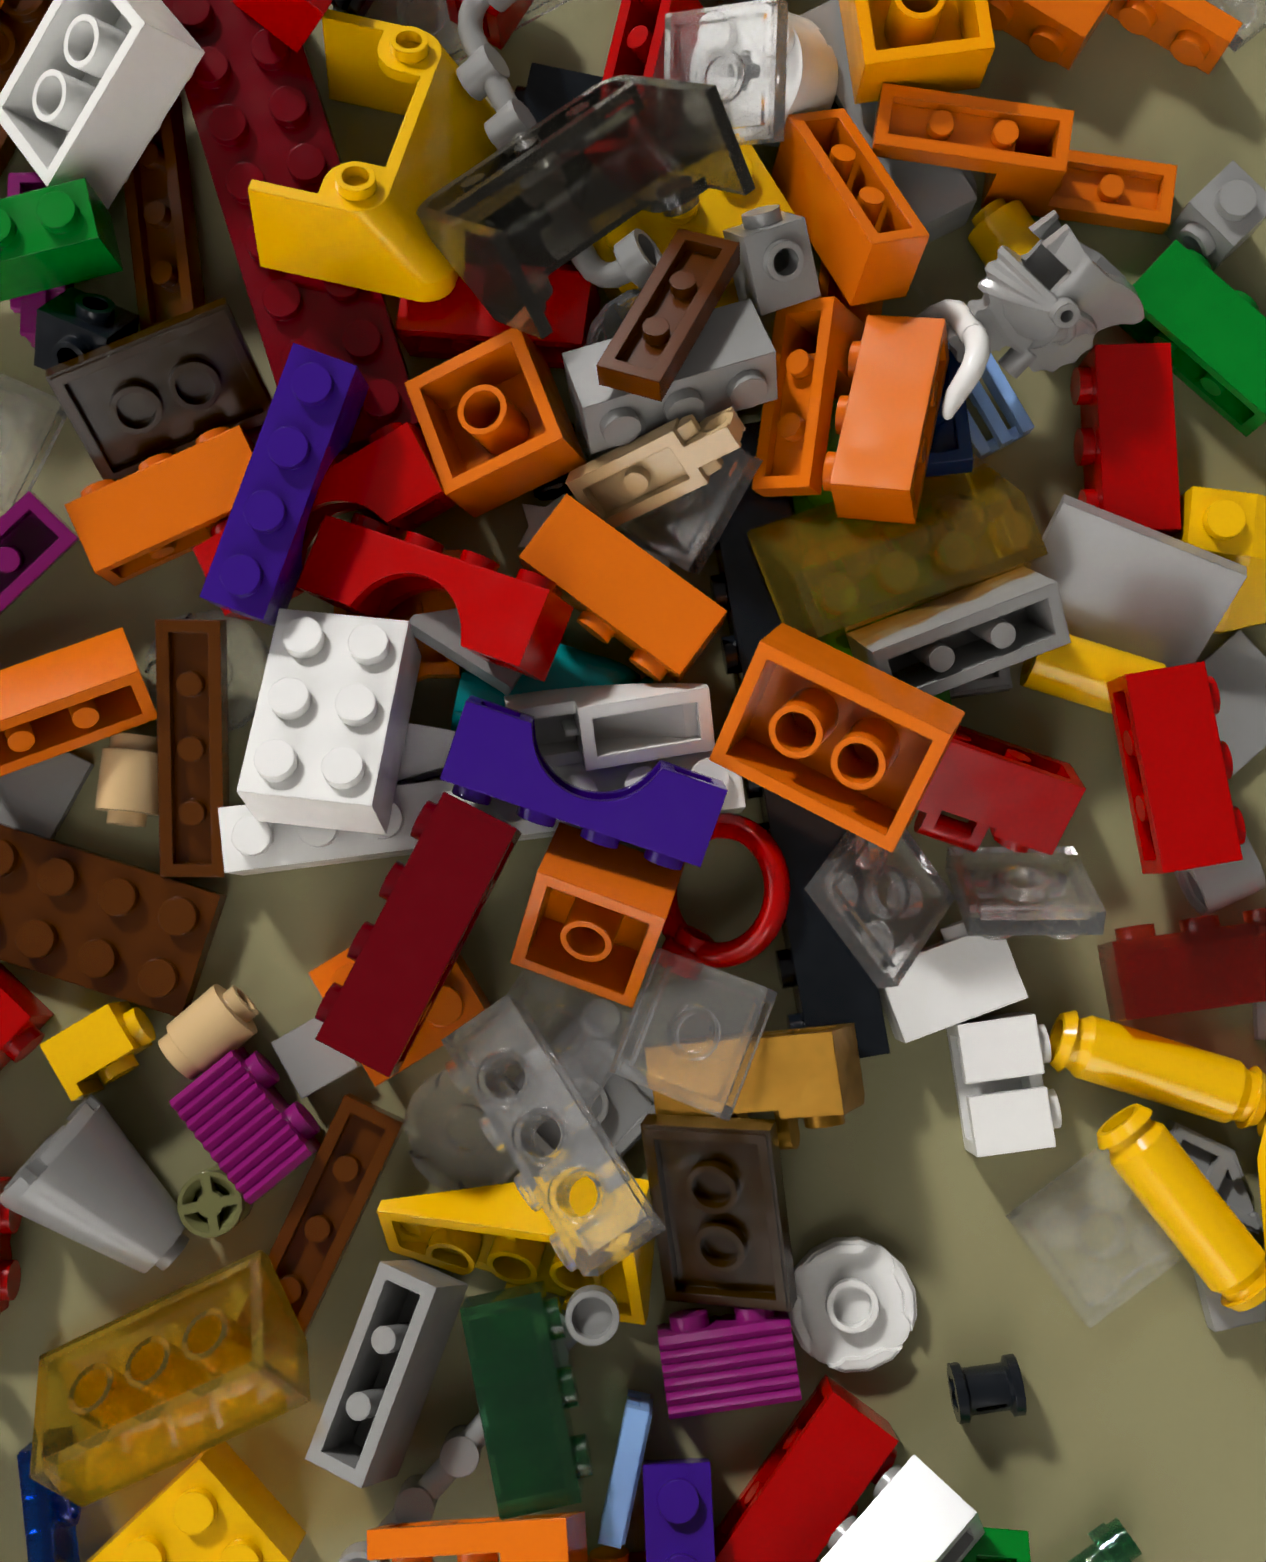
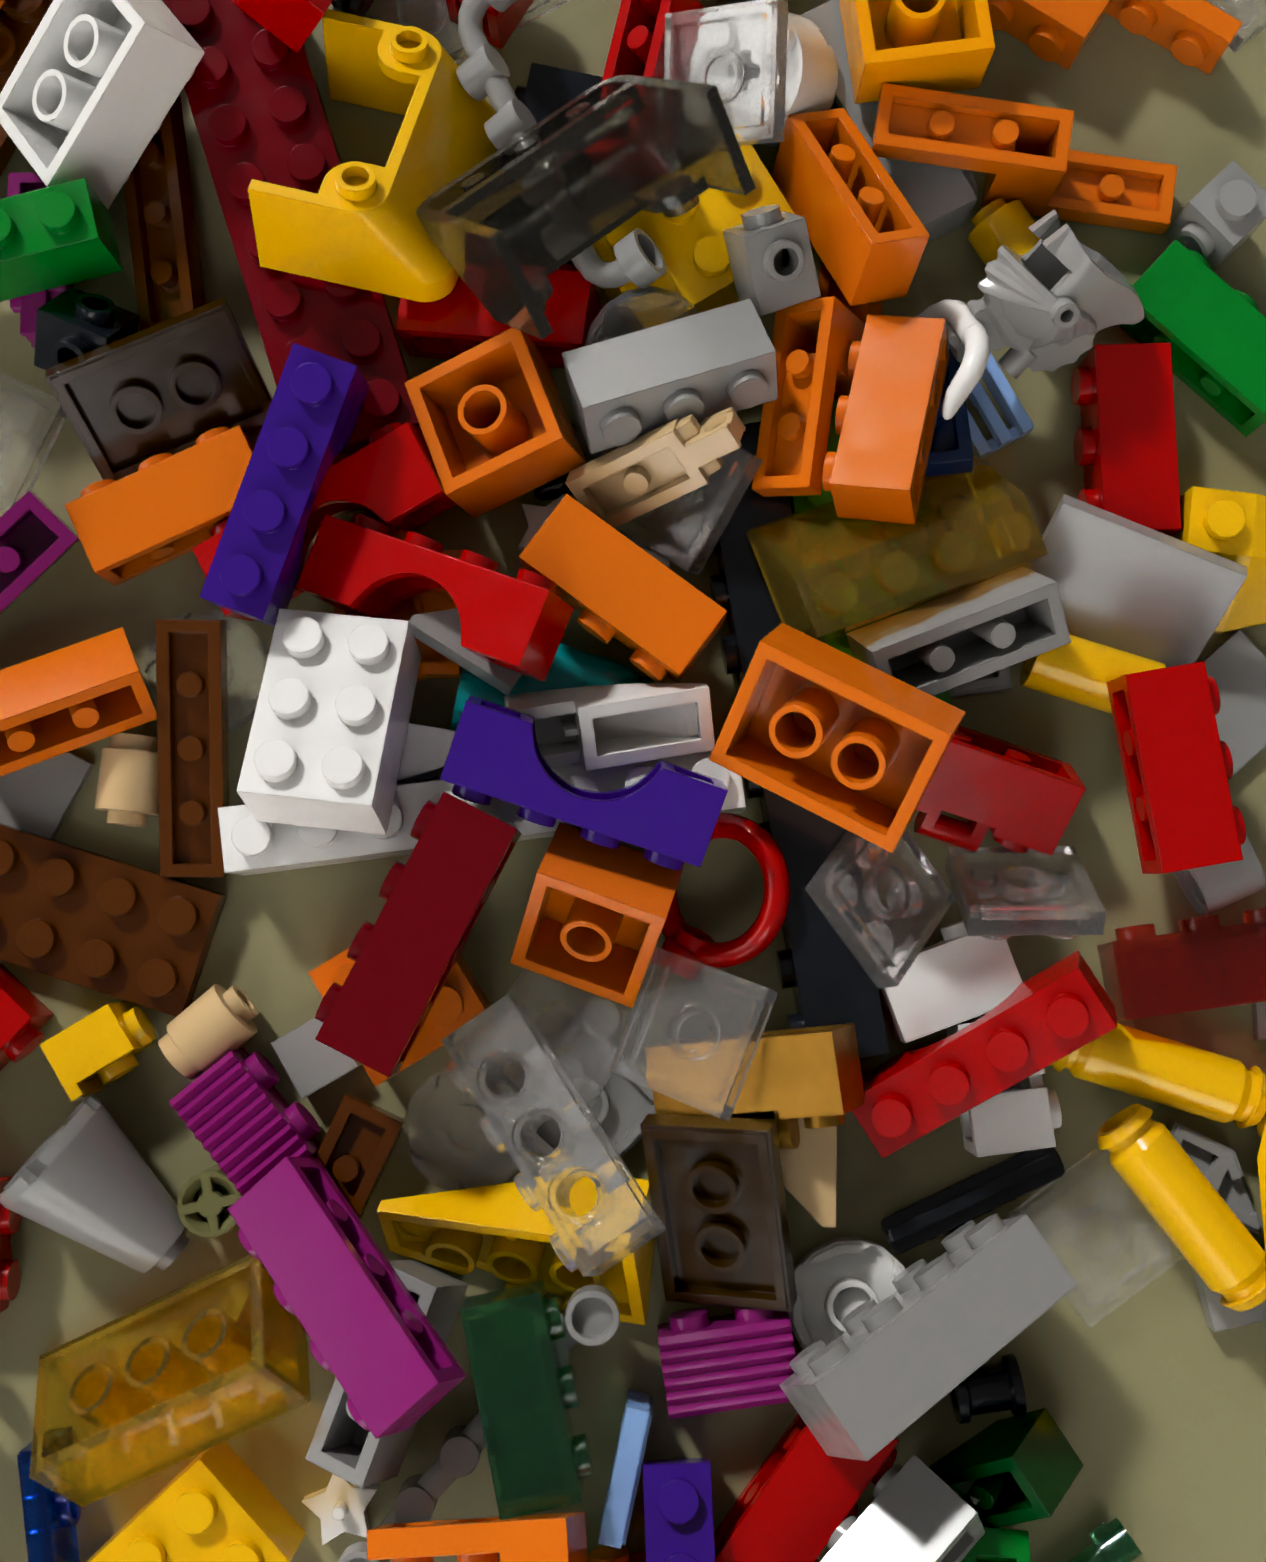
reddish brown plate [596,228,740,402] -> none
none -> magenta brick [228,1156,466,1439]
none -> white piece [302,1474,380,1545]
none -> light grey brick [779,1213,1078,1461]
none -> tan slope [780,1118,837,1228]
none -> red arch [852,951,1117,1158]
none -> black axle [880,1147,1065,1254]
none -> dark green slope [929,1408,1083,1528]

